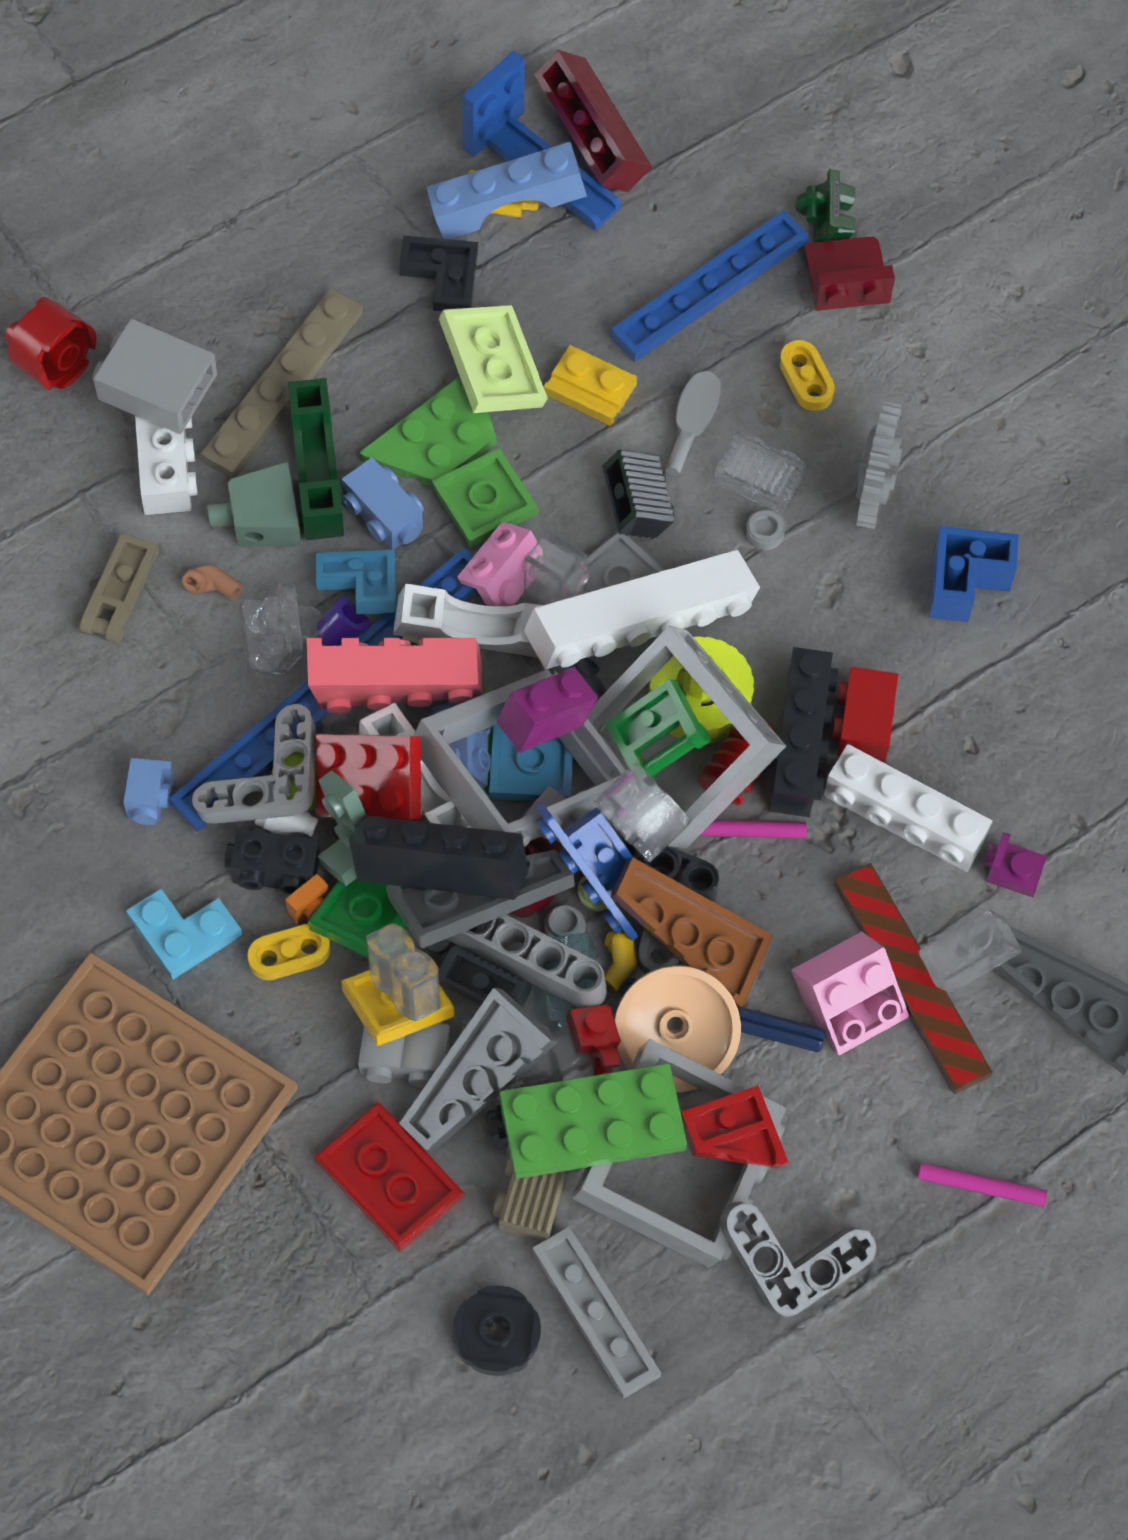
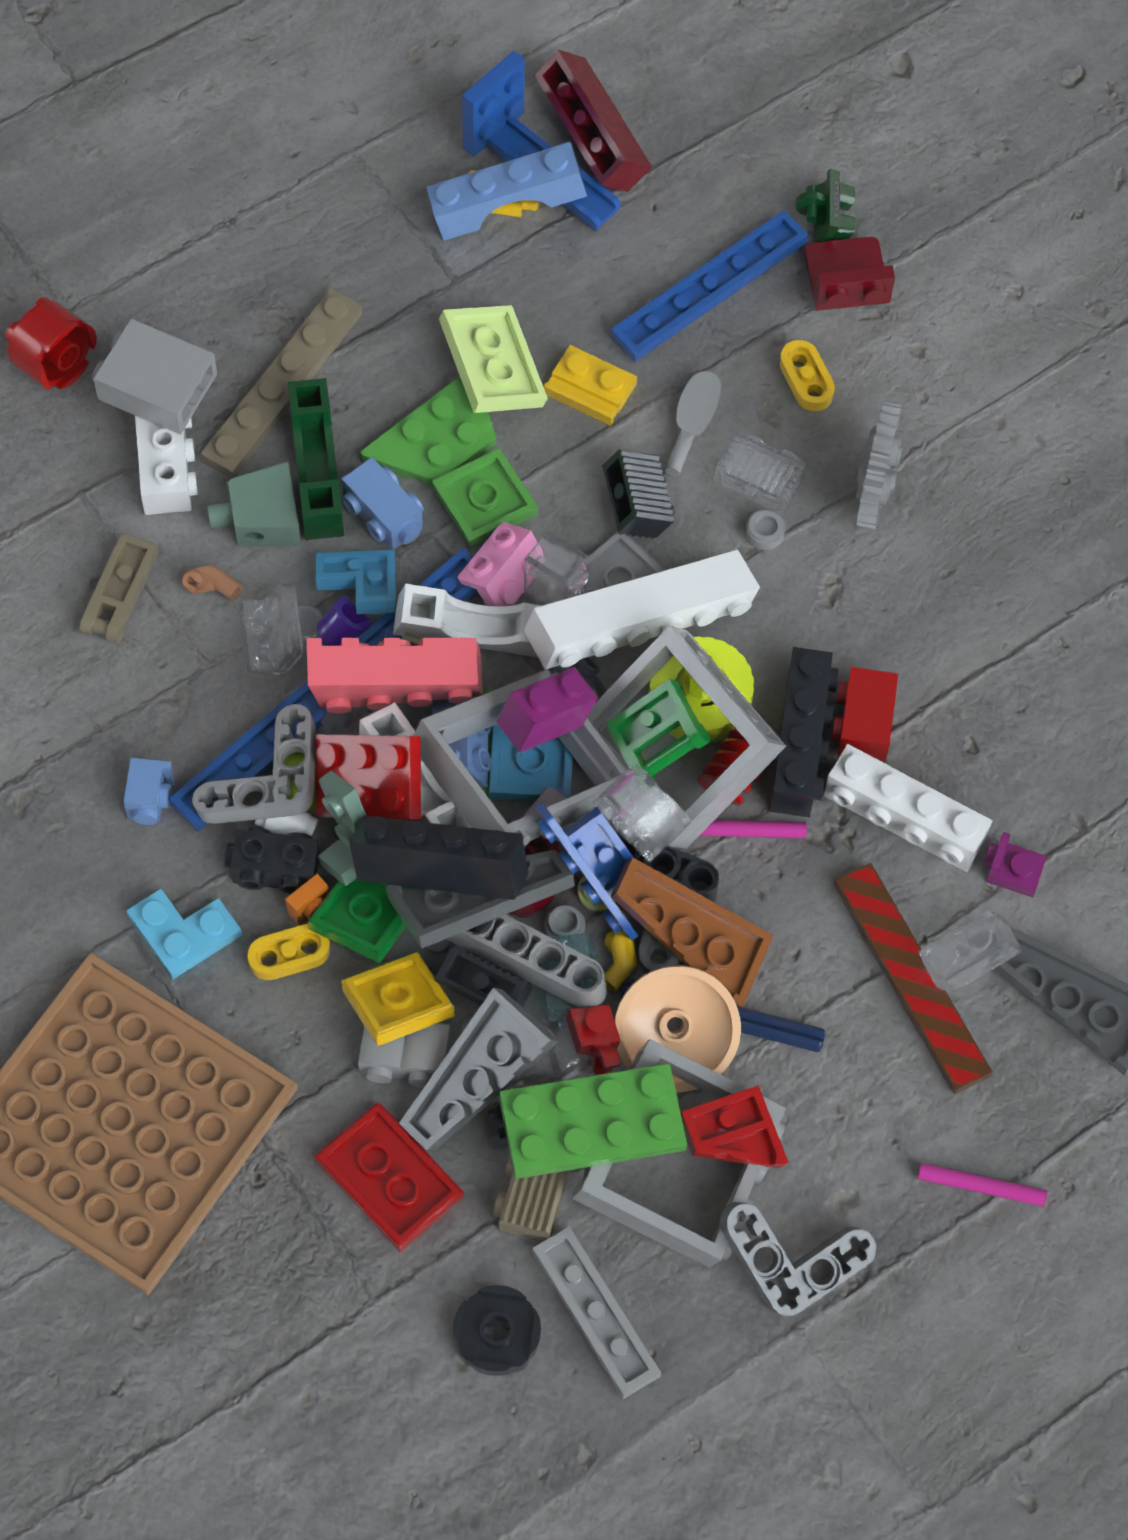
clear brick [366,923,440,1022] -> none
black plate [399,235,478,311] -> none
bright pink slope [791,932,909,1056] -> none
blue brick [929,526,1019,622] -> none

